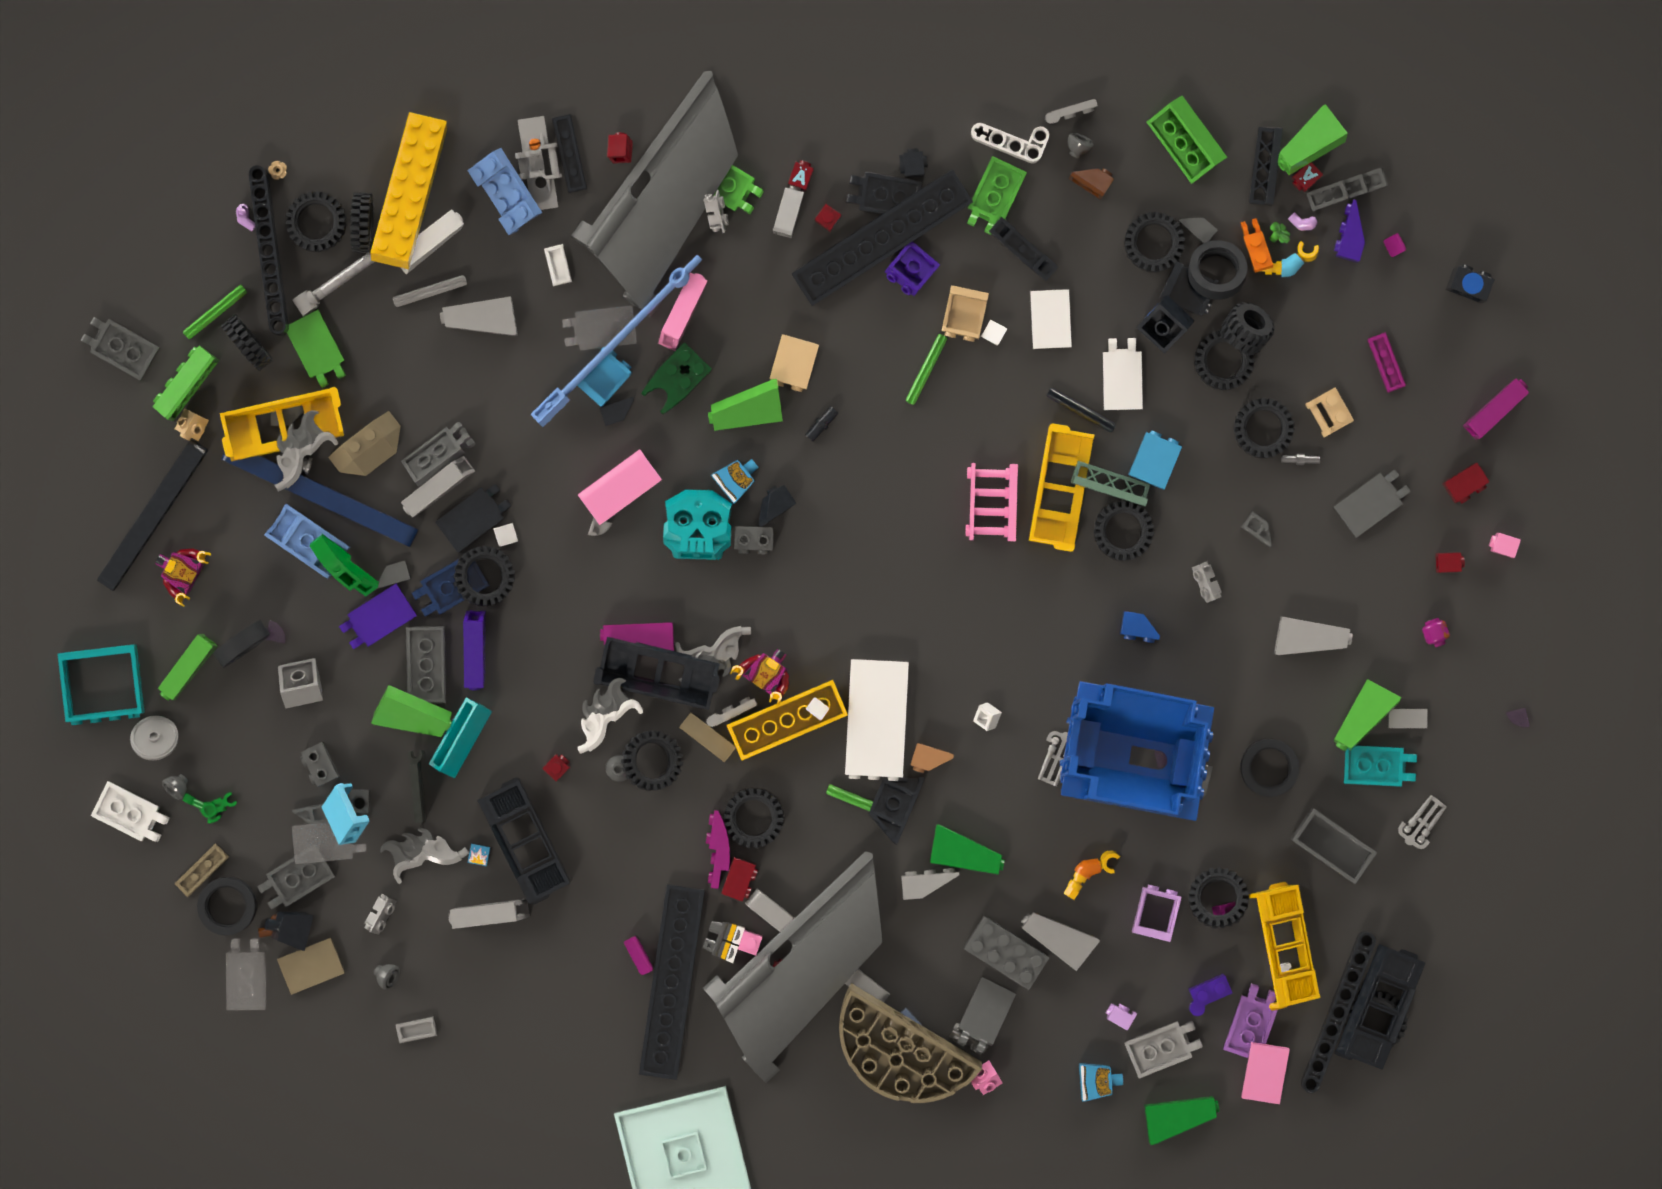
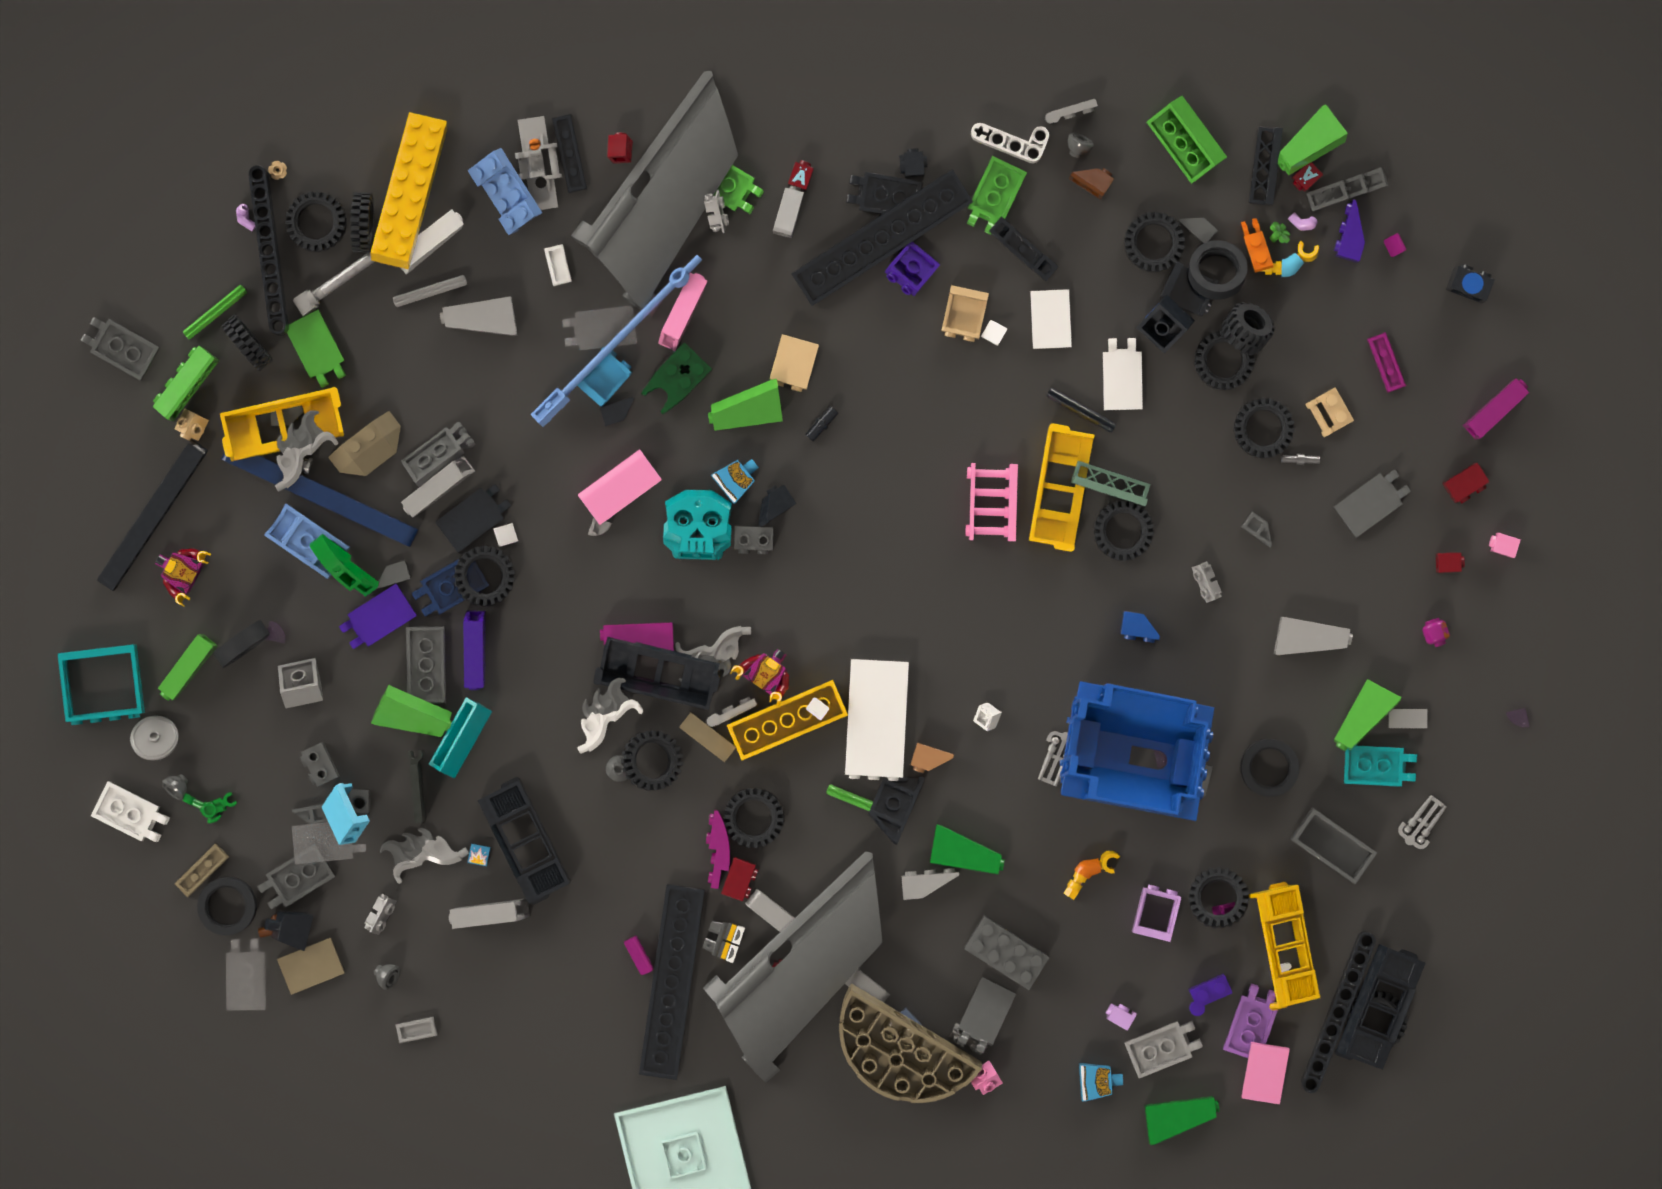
dark red brick [542,754,570,781] -> none
bright pink brick [738,930,762,955] -> none
dark red brick [815,204,841,232] -> none
bright green axle [906,334,947,405] -> none
light grey slope [1021,912,1100,971] -> none
dark azure brick [1128,430,1182,490] -> none

